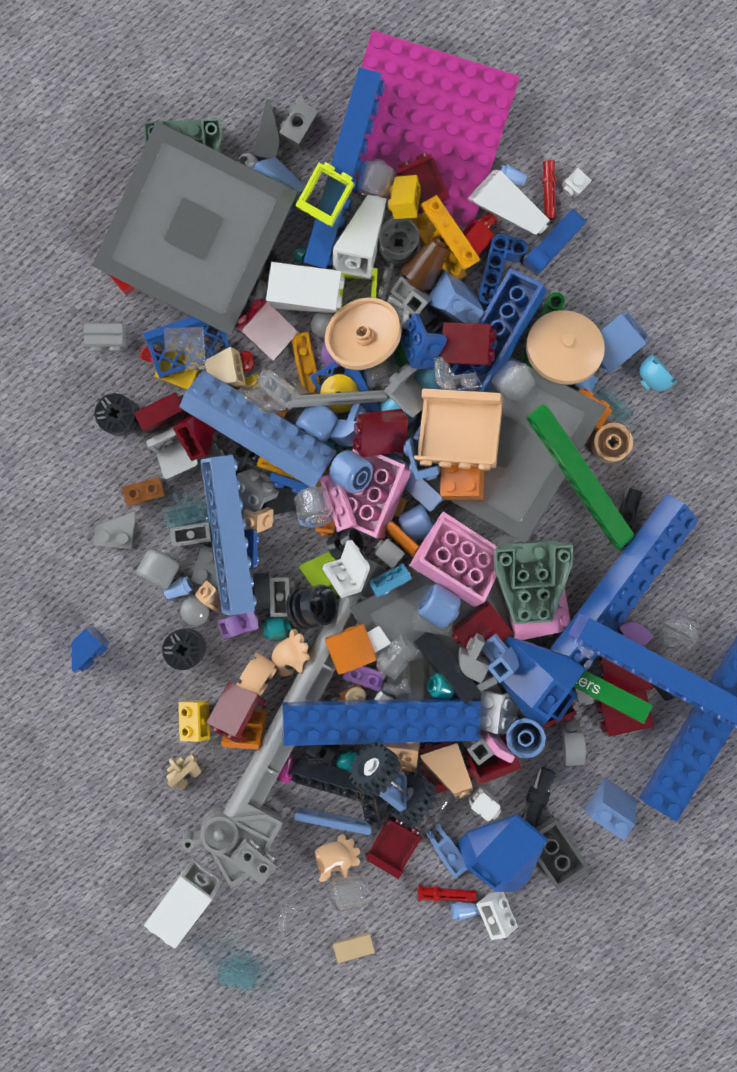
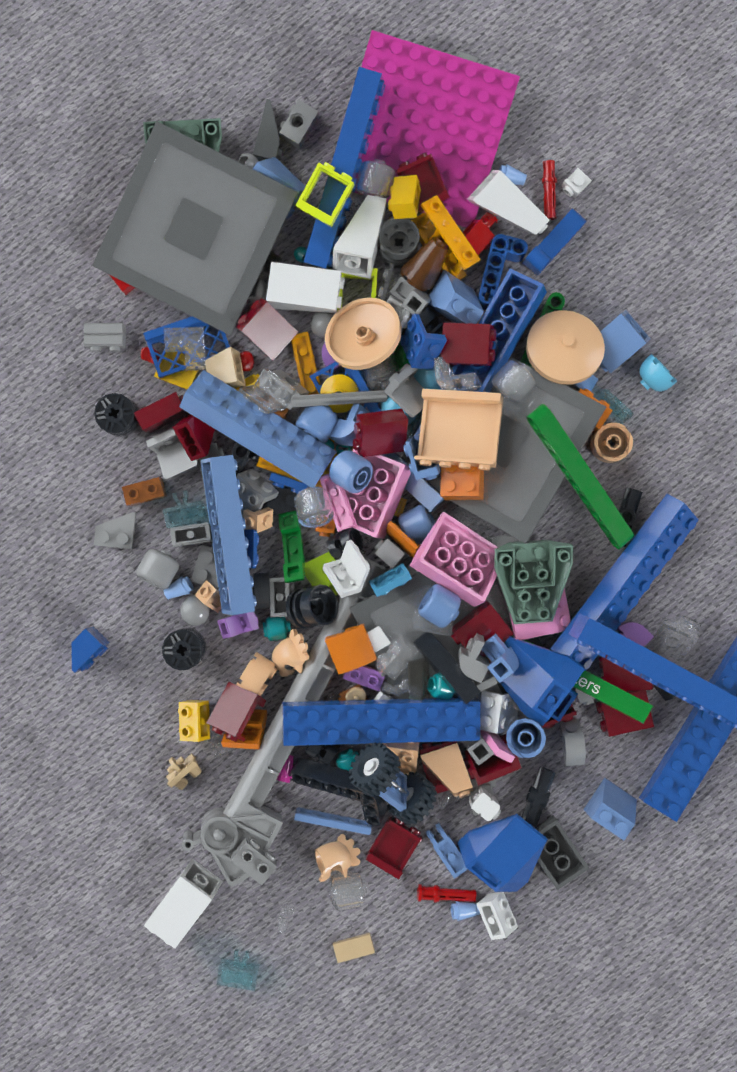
none -> green slope [278,510,305,583]

